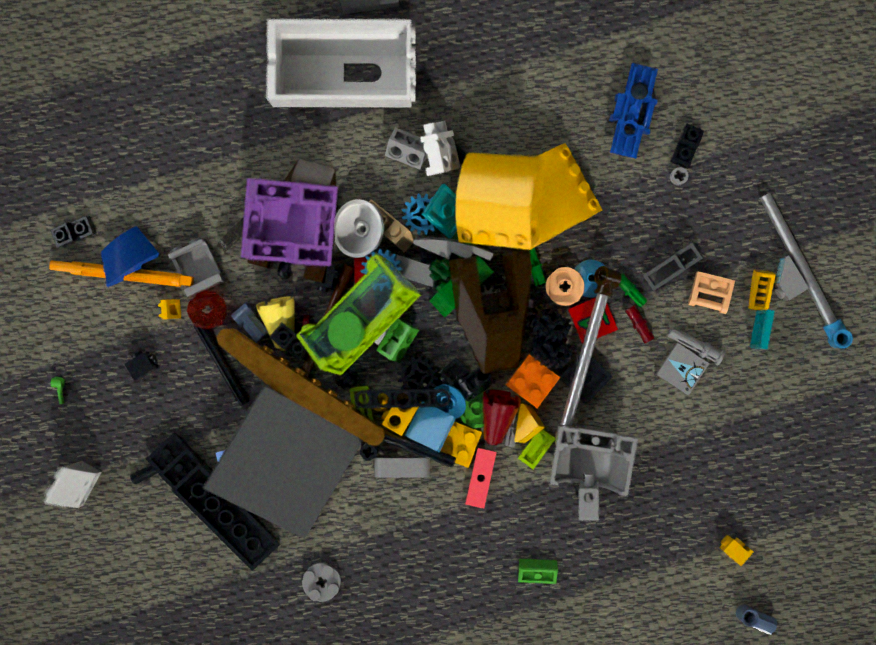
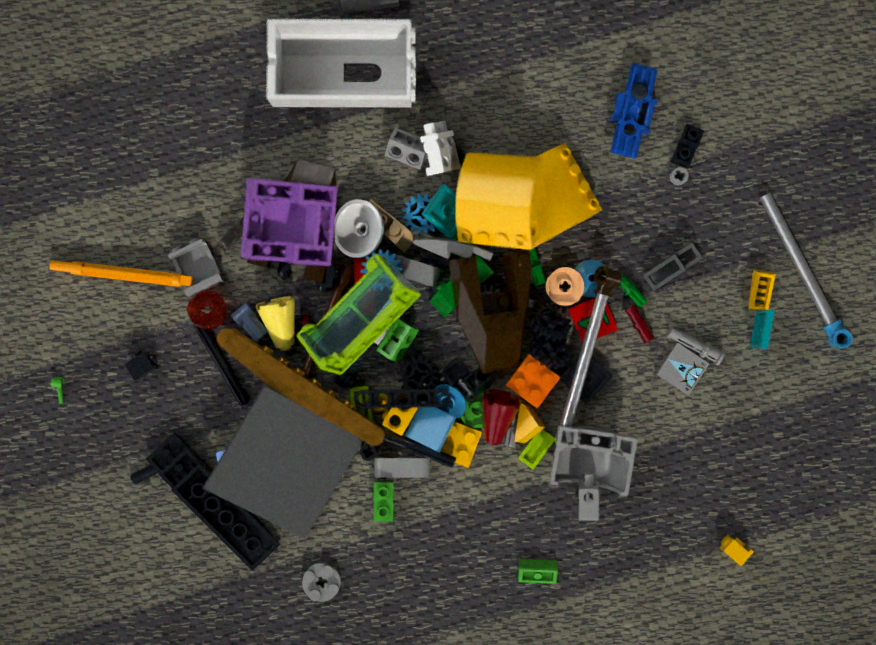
white slope [44,461,102,508] -> none
black slope [50,216,97,248] -> none
blue slope [101,226,159,287] -> none
yellow tile [158,299,181,319] -> none
black slope [269,322,311,361] -> none
bright green tile [328,312,365,351] -> none
dark green gear [428,258,451,281] -> none
coral tile [465,448,497,508] -> none
light nougat plate [688,271,735,314] -> none
sand blue piece [736,604,777,635] -> none
light grey slope [774,255,809,301] -> none
none -> bright green brick [374,480,394,522]

